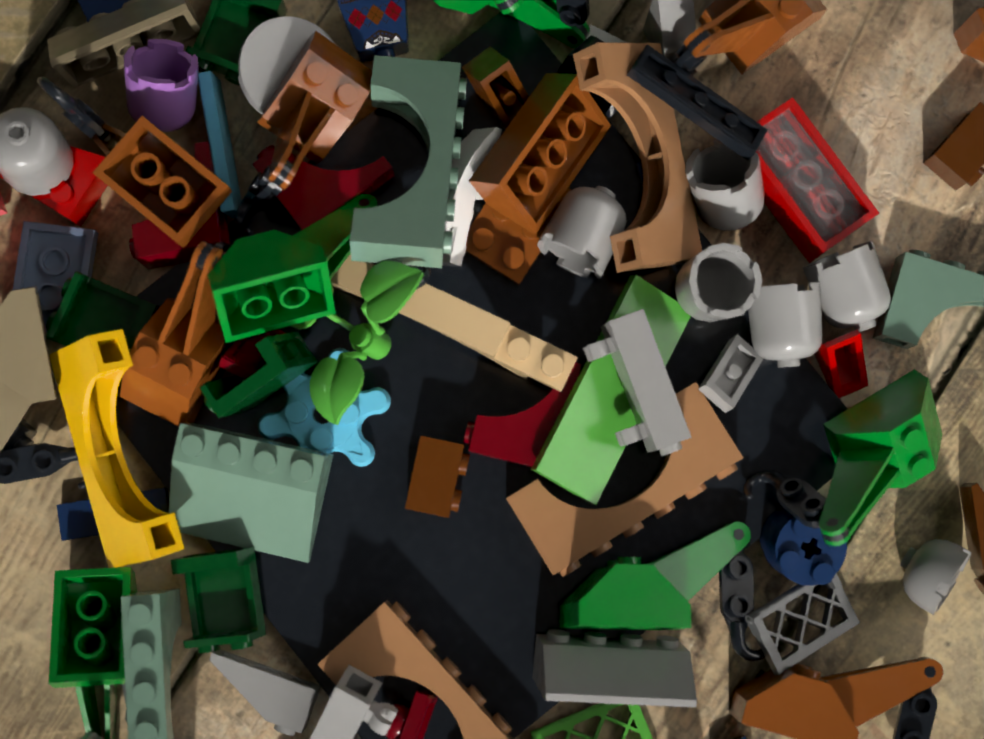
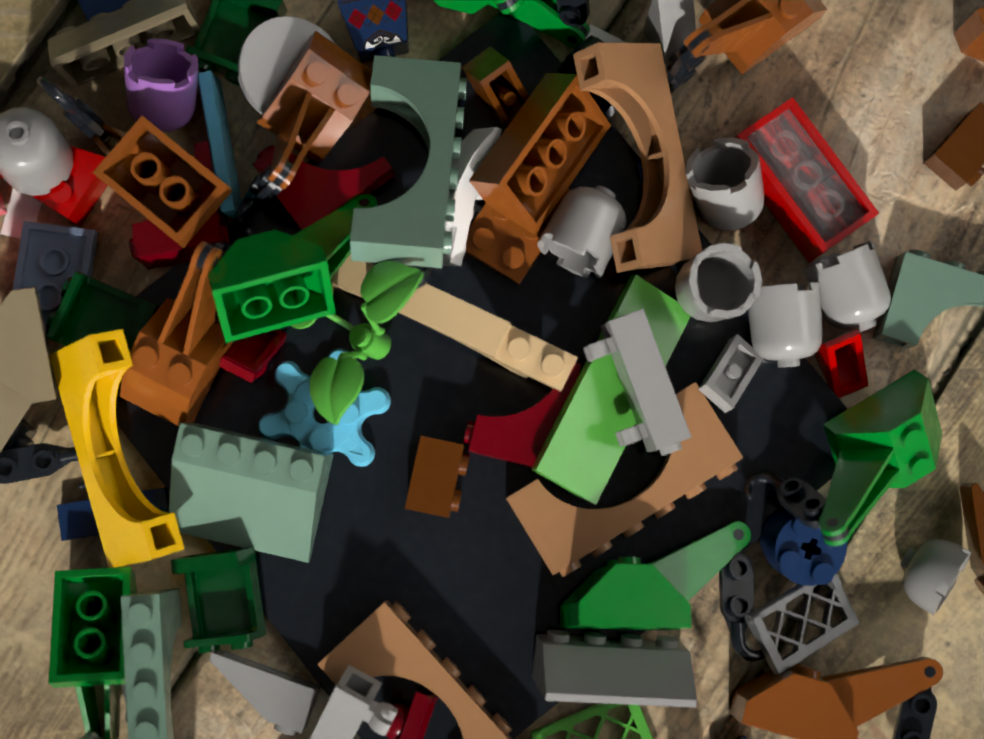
dark green panel [199,332,317,418] -> none
black tile [627,44,768,161] -> none
none -> sticker [1,188,42,239]

